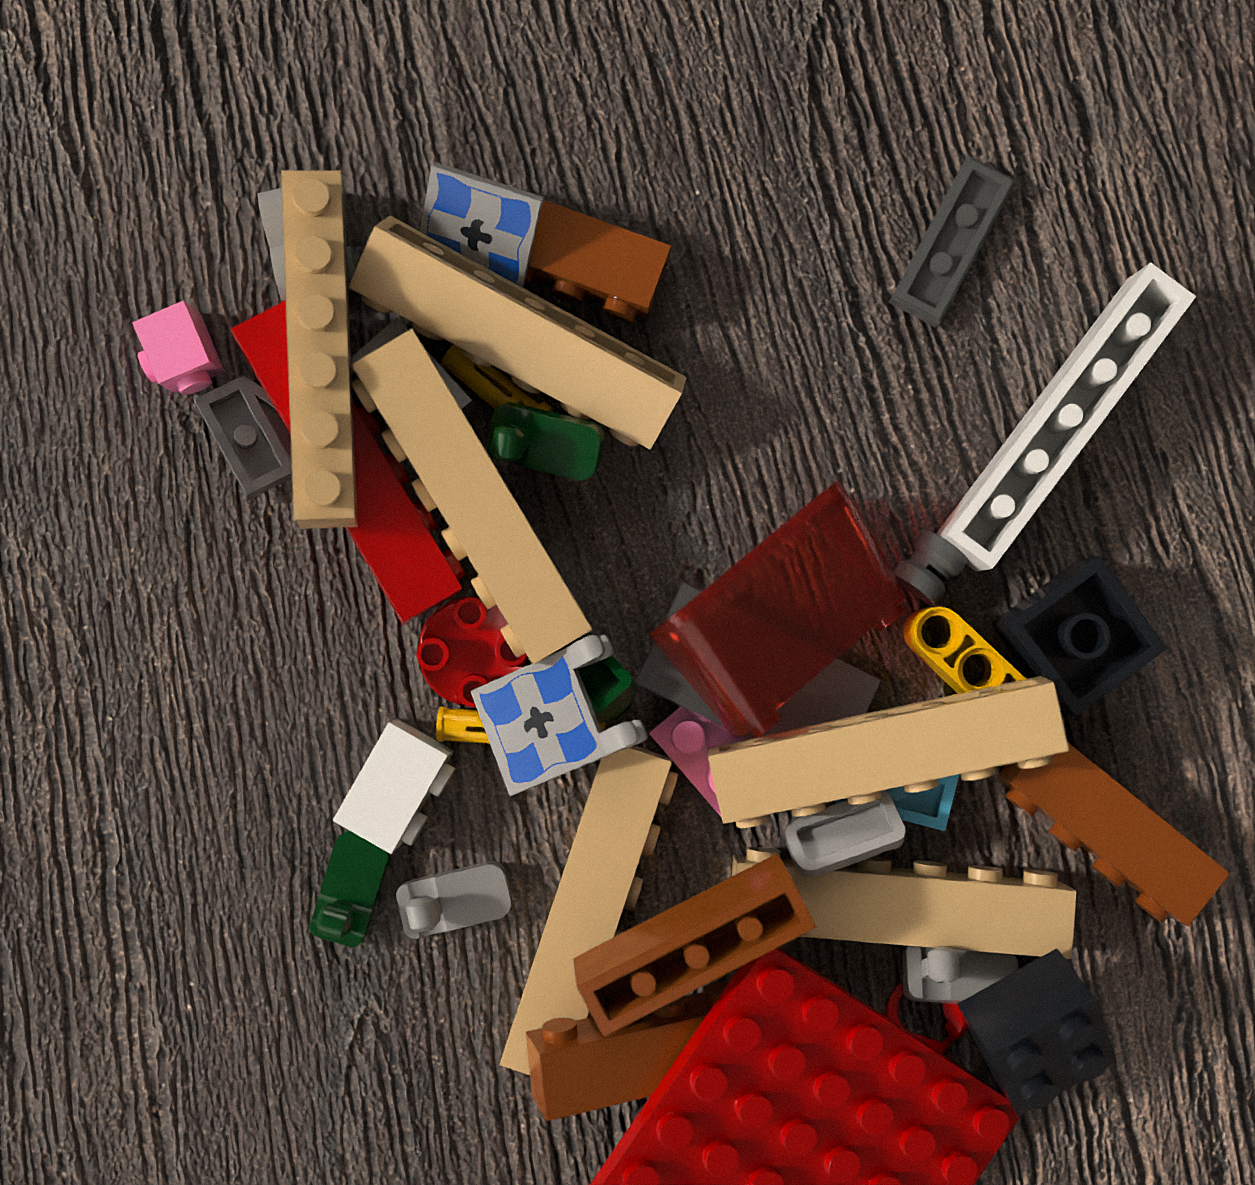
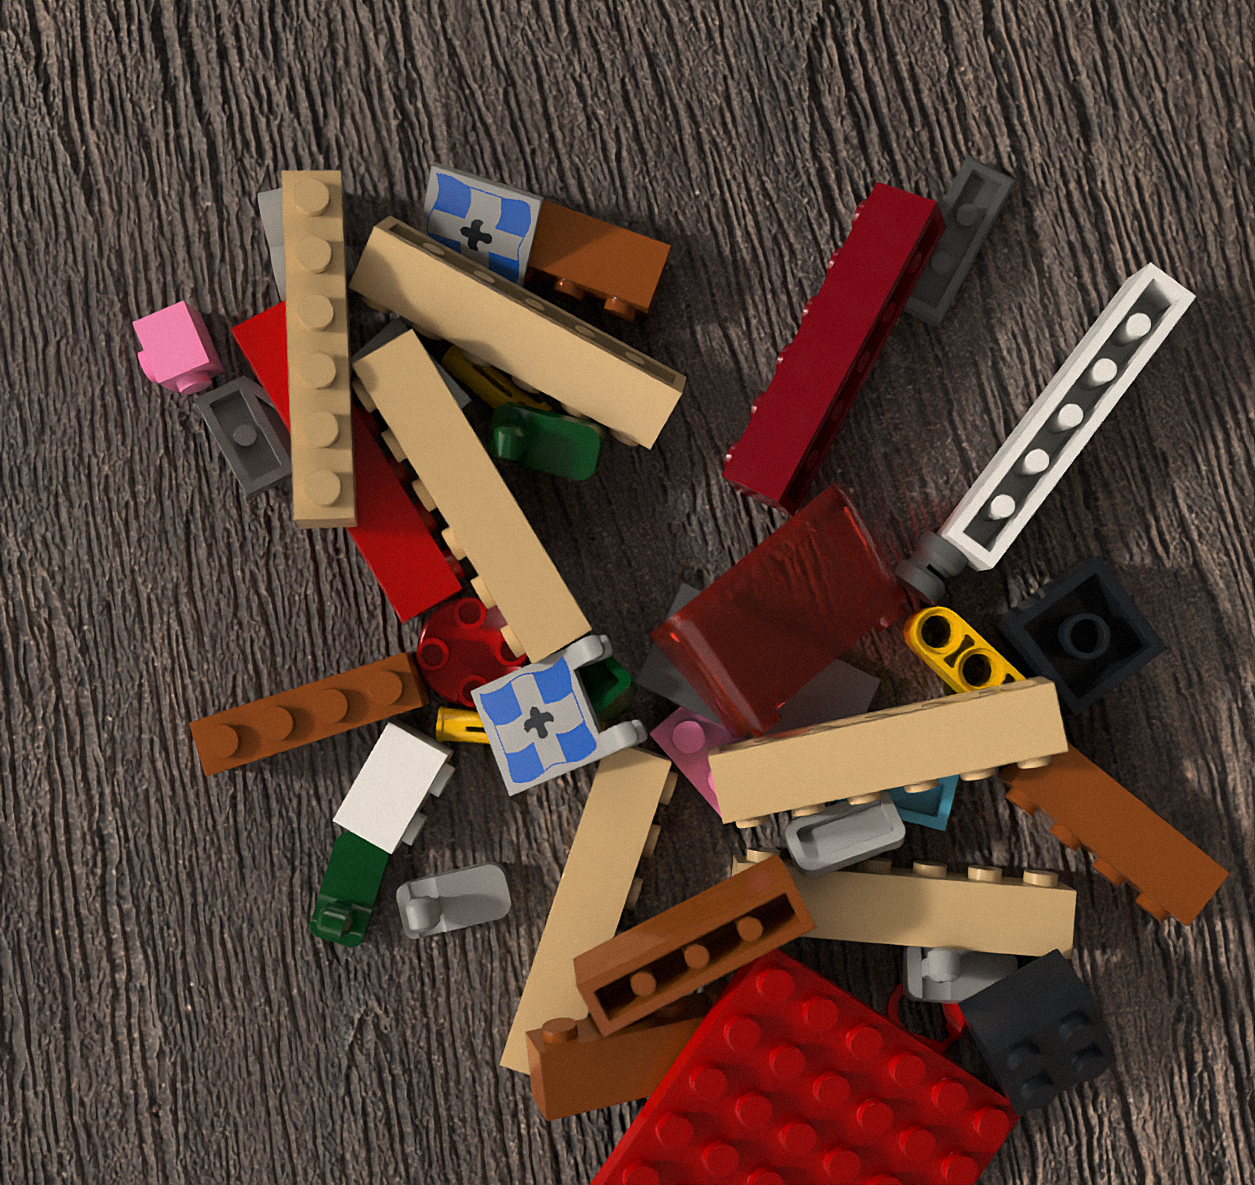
none -> dark orange brick [189,651,432,777]
none -> dark red brick [721,182,946,517]

